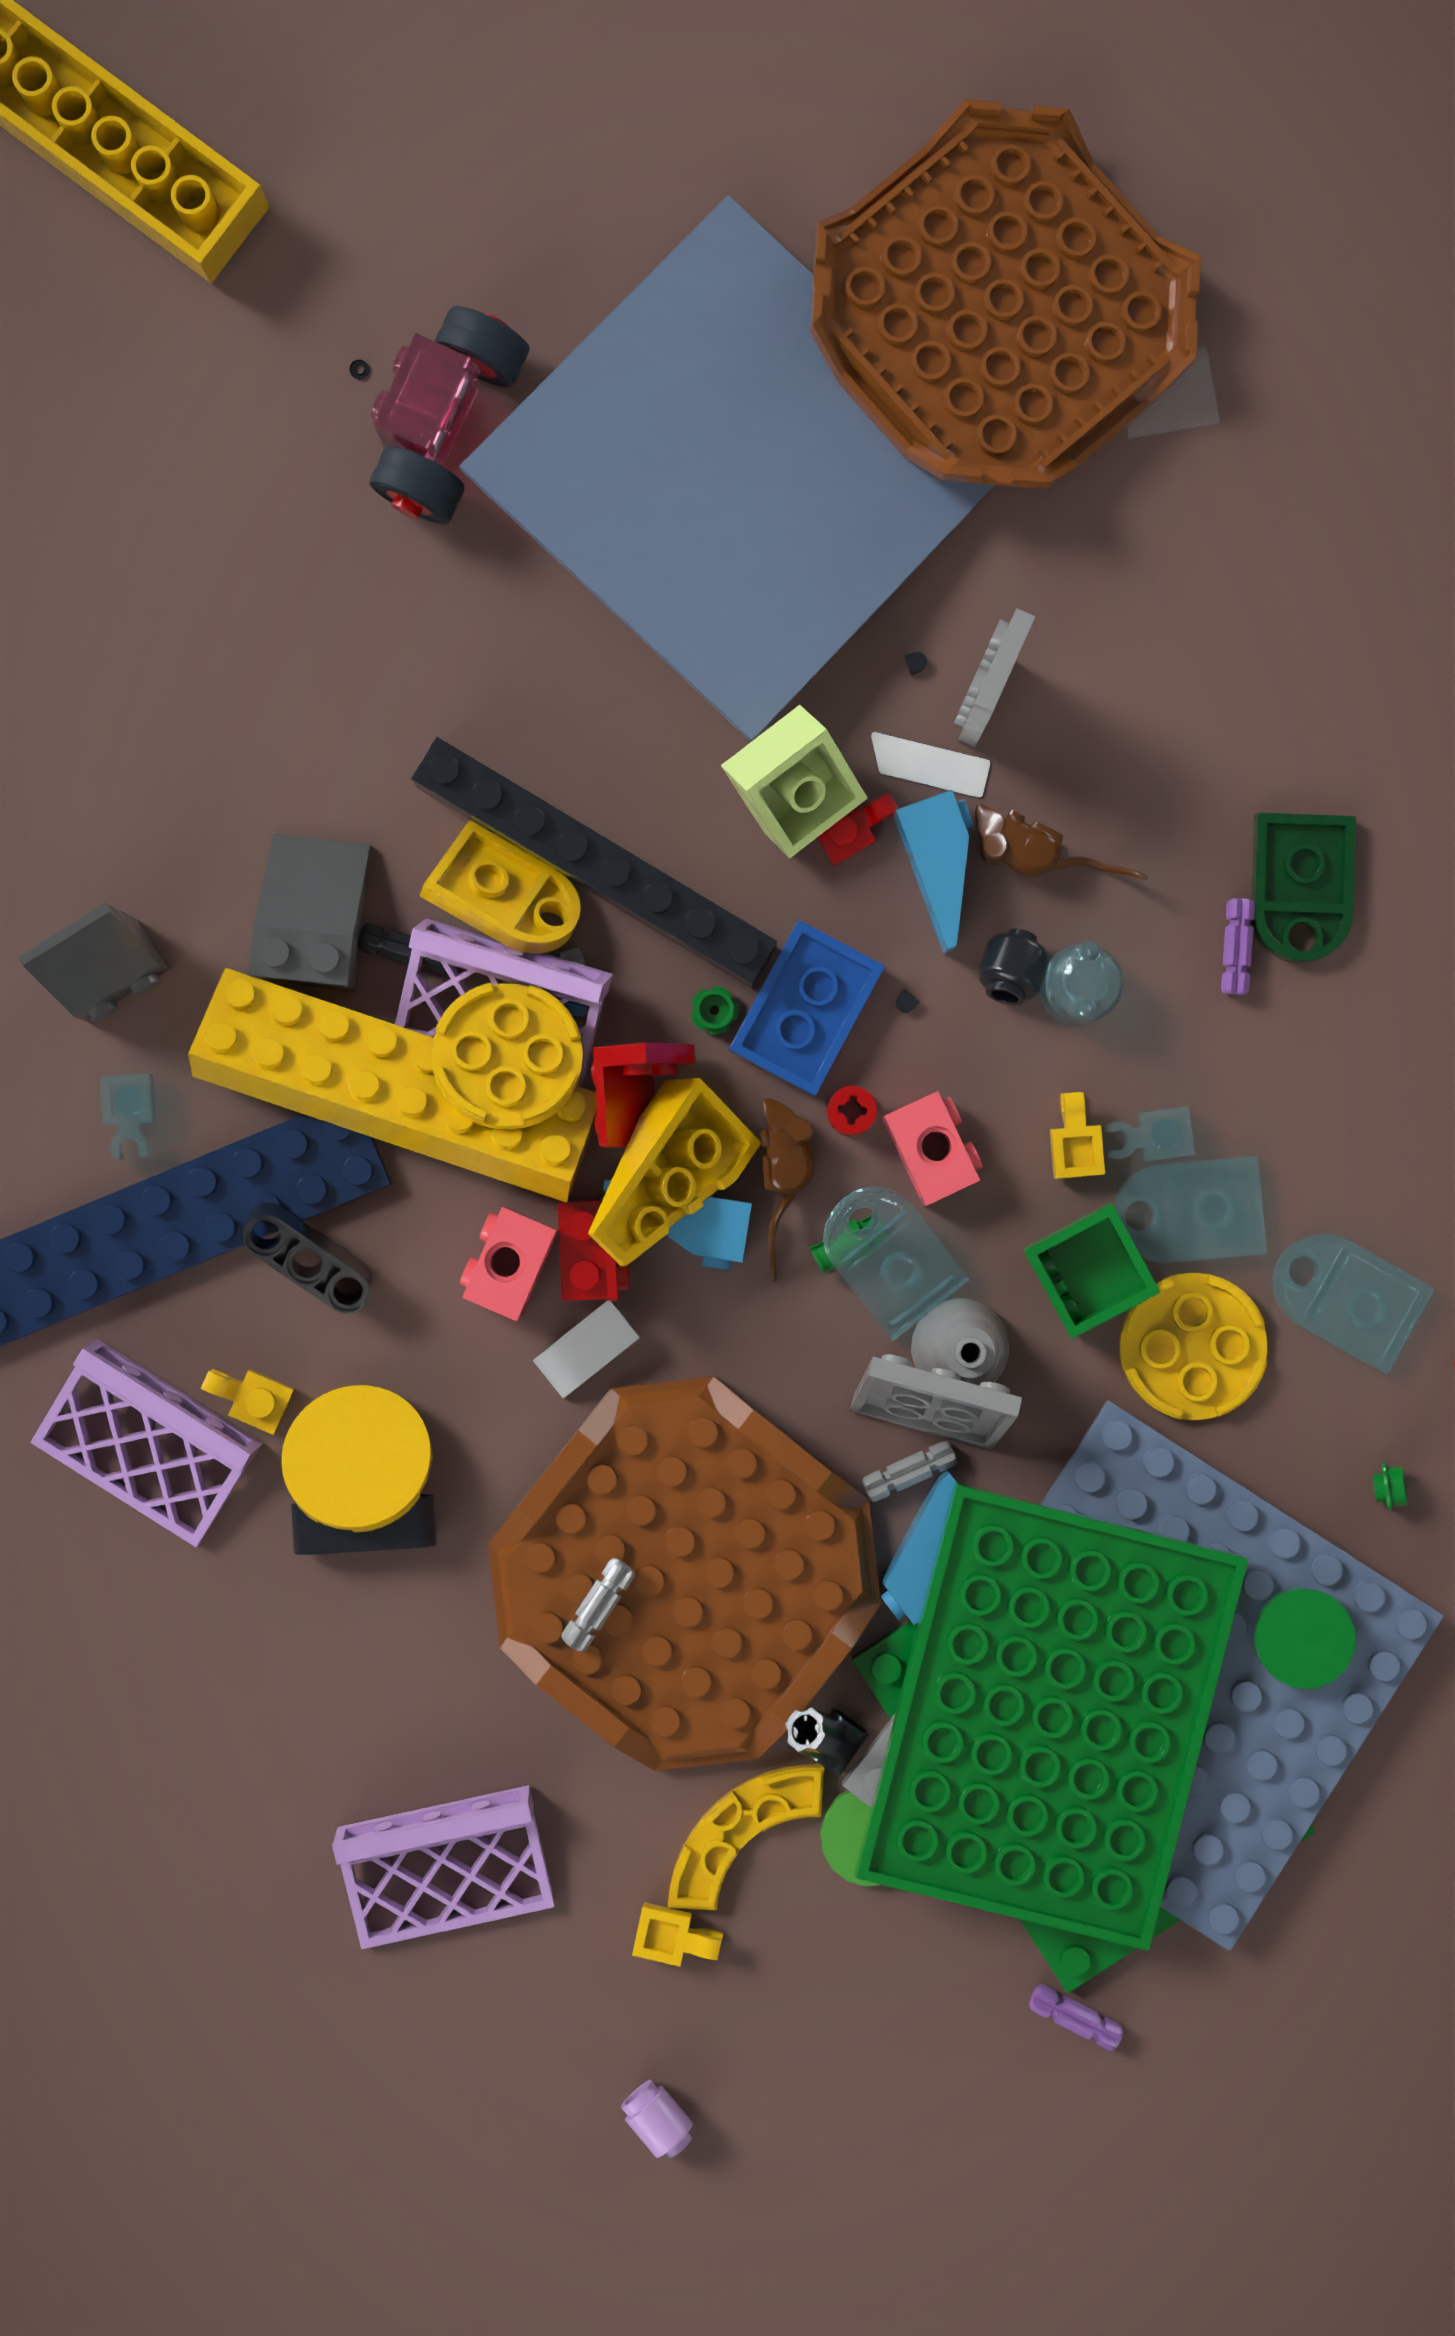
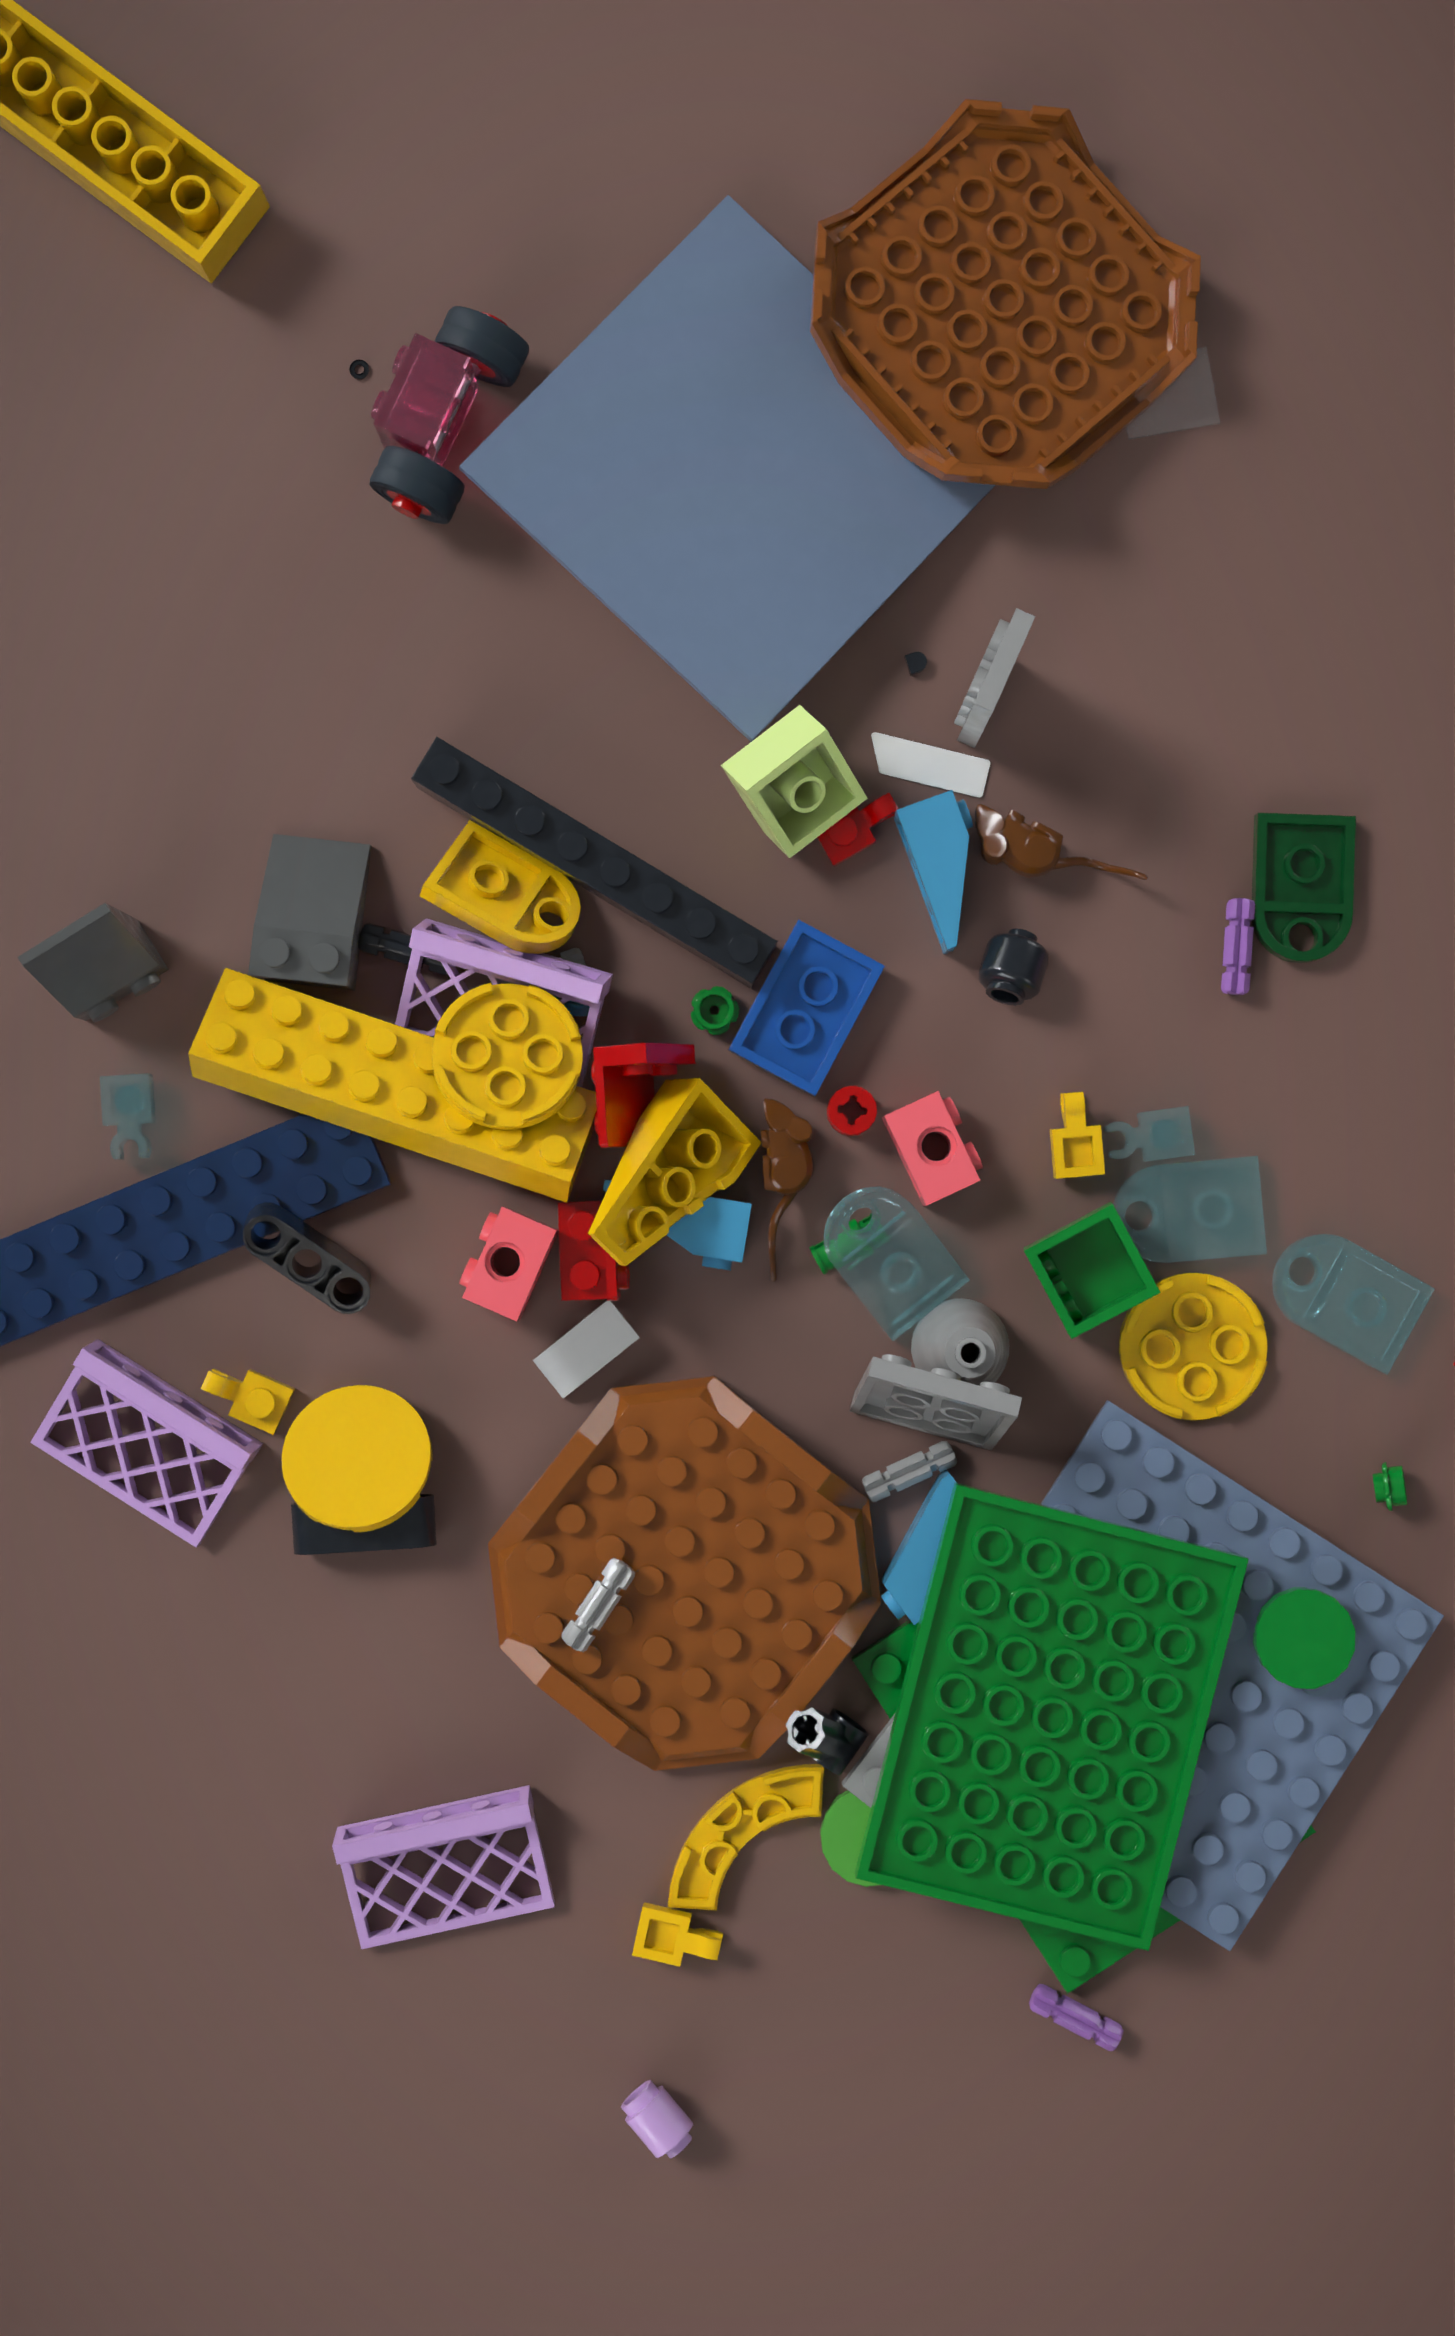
black piece [896,989,919,1013] -> none
clear light blue piece [1039,941,1124,1026] -> none

